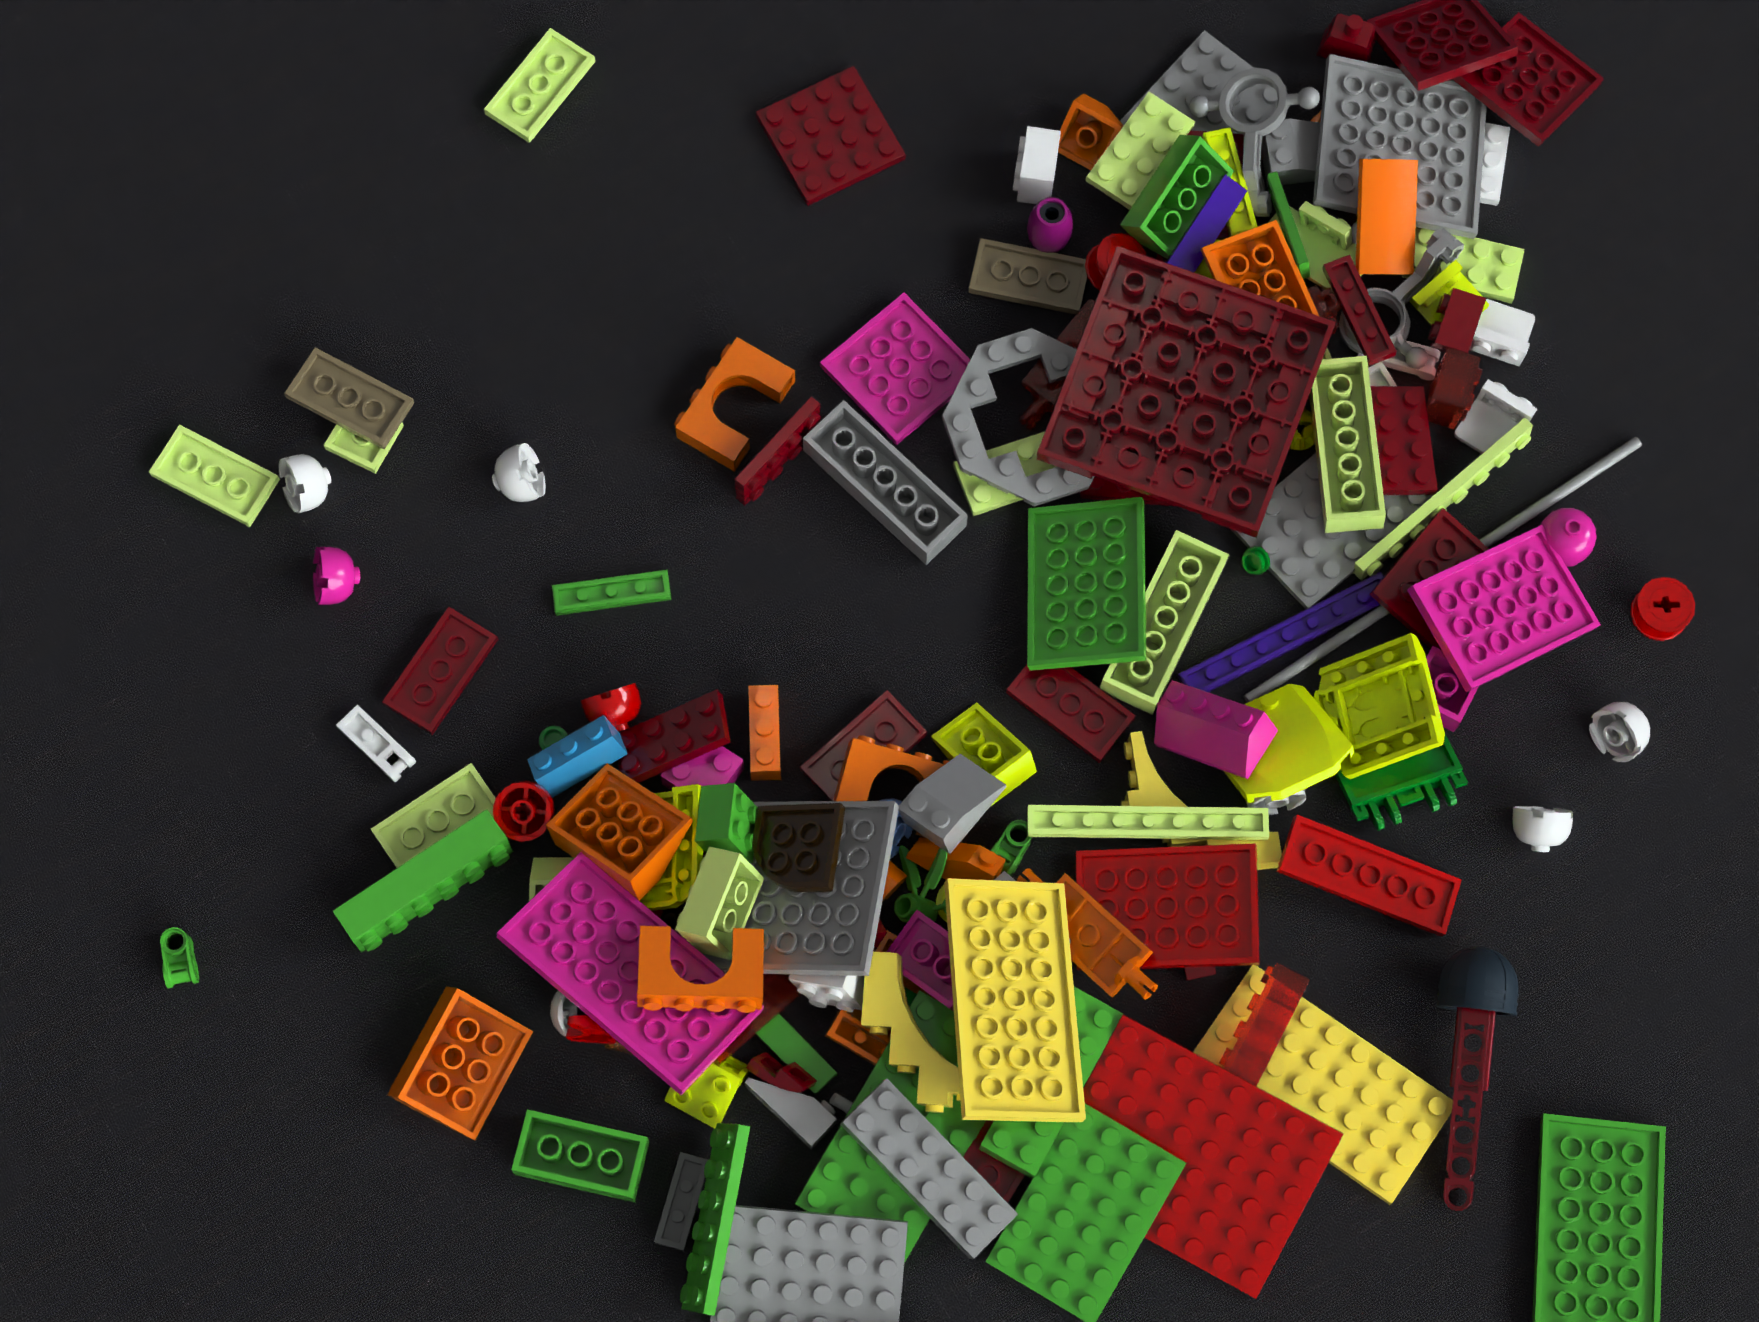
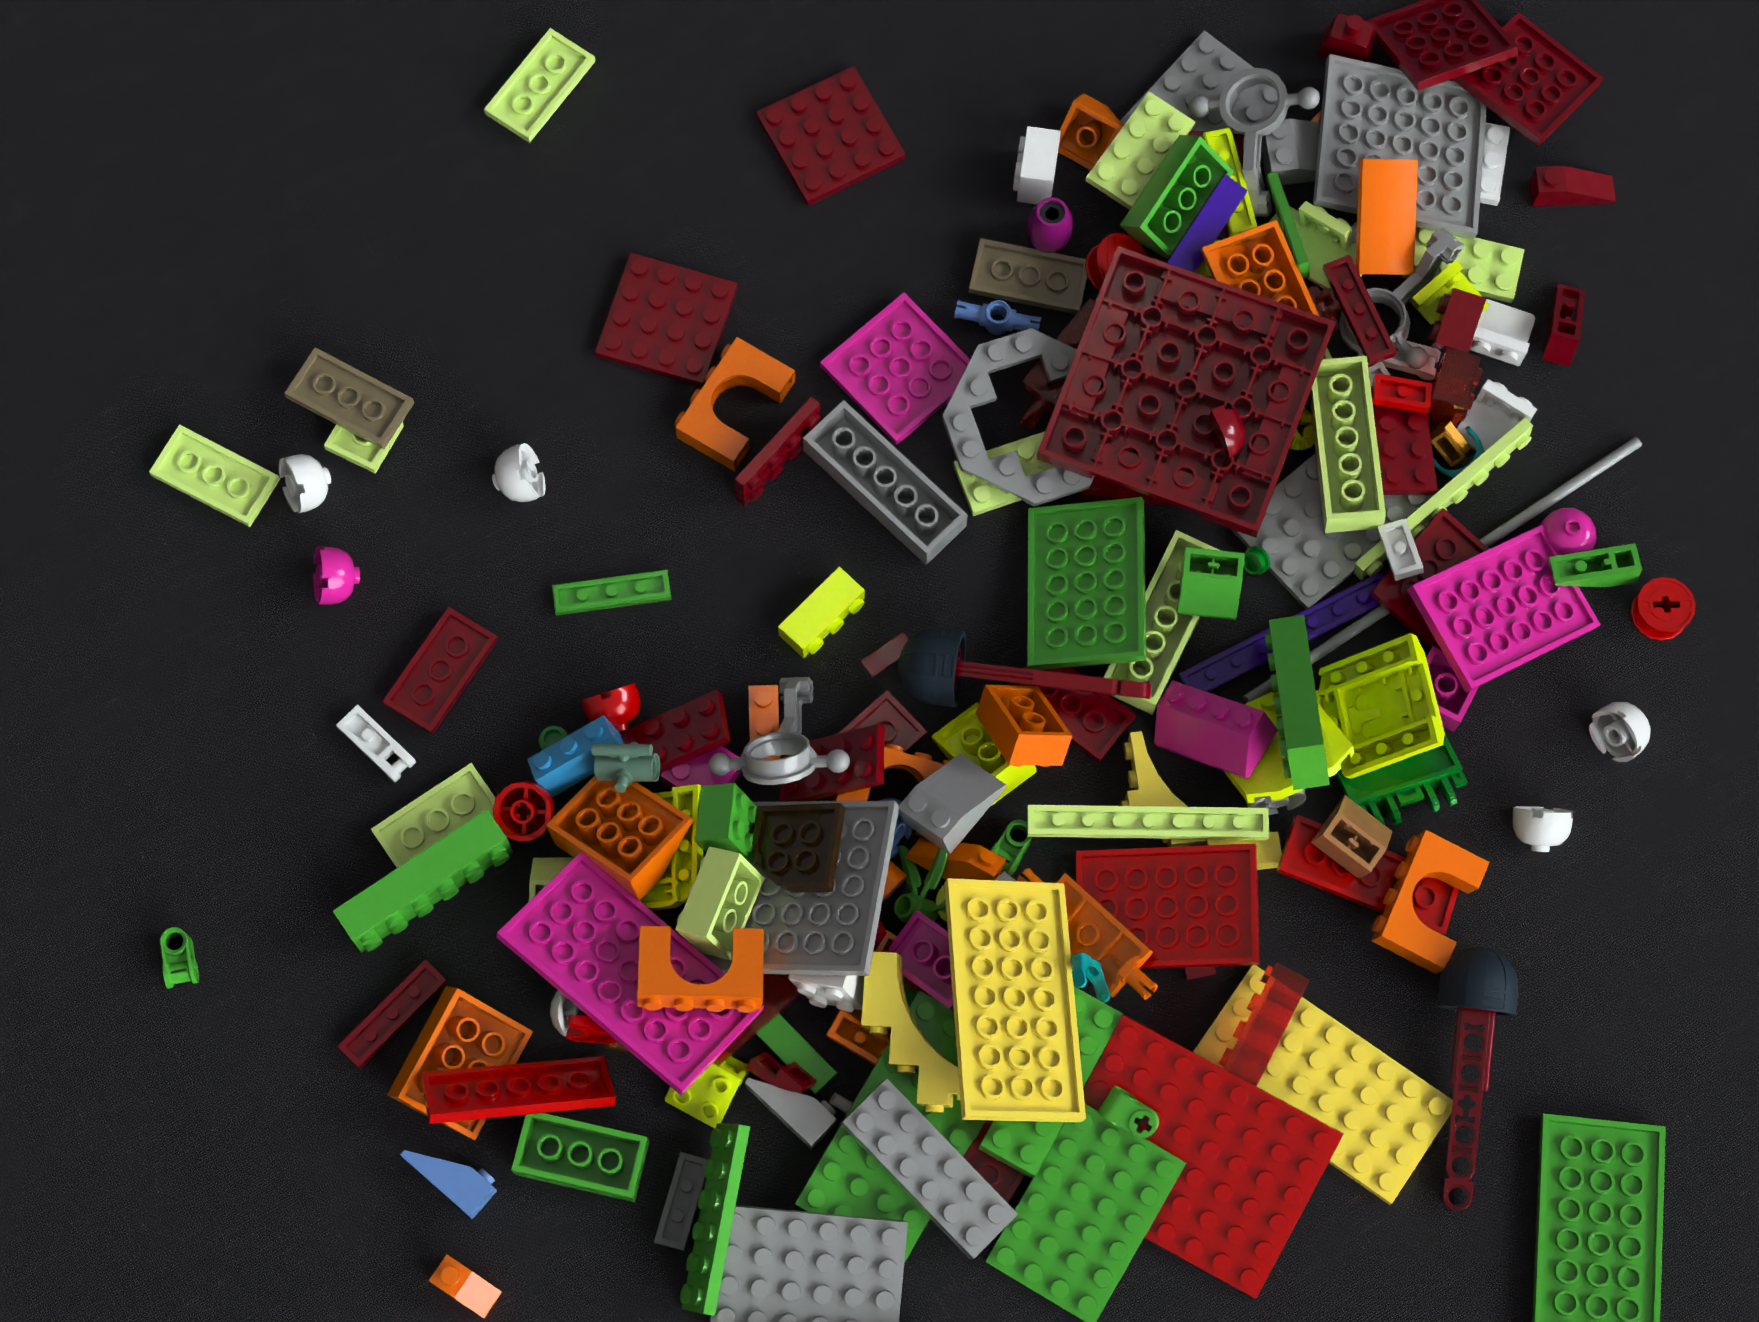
none -> dark red plate [337,959,448,1069]
none -> medium blue slope [400,1150,497,1219]
none -> red plate [421,1056,616,1124]
none -> slope [429,1254,502,1319]
none -> sand green pin [591,742,660,793]
none -> dark red plate [595,252,738,387]
none -> light grey piece [709,677,850,785]
none -> neon yellow brick [778,566,865,658]
none -> dark red plate [780,724,885,802]
none -> dark red sticker [861,632,909,677]
none -> piece [898,628,1152,707]
none -> medium blue pin [954,300,1041,335]
none -> orange brick [976,685,1072,767]
none -> teal cap [1071,953,1110,1003]
none -> bright green piece [1098,1085,1159,1138]
none -> bright green slope [1177,547,1245,620]
none -> dark red brick [1209,404,1246,459]
none -> bright green brick [1265,615,1330,790]
none -> medium nougat slope [1311,795,1393,879]
none -> orange arch [1371,830,1490,974]
none -> red plate [1372,373,1432,414]
none -> white plate [1378,518,1424,581]
none -> pearl gold piece [1430,421,1471,467]
none -> teal cap [1433,426,1485,479]
none -> dark red slope [1529,166,1616,207]
none -> dark red slope [1542,283,1585,367]
none -> bright green slope [1548,543,1642,587]

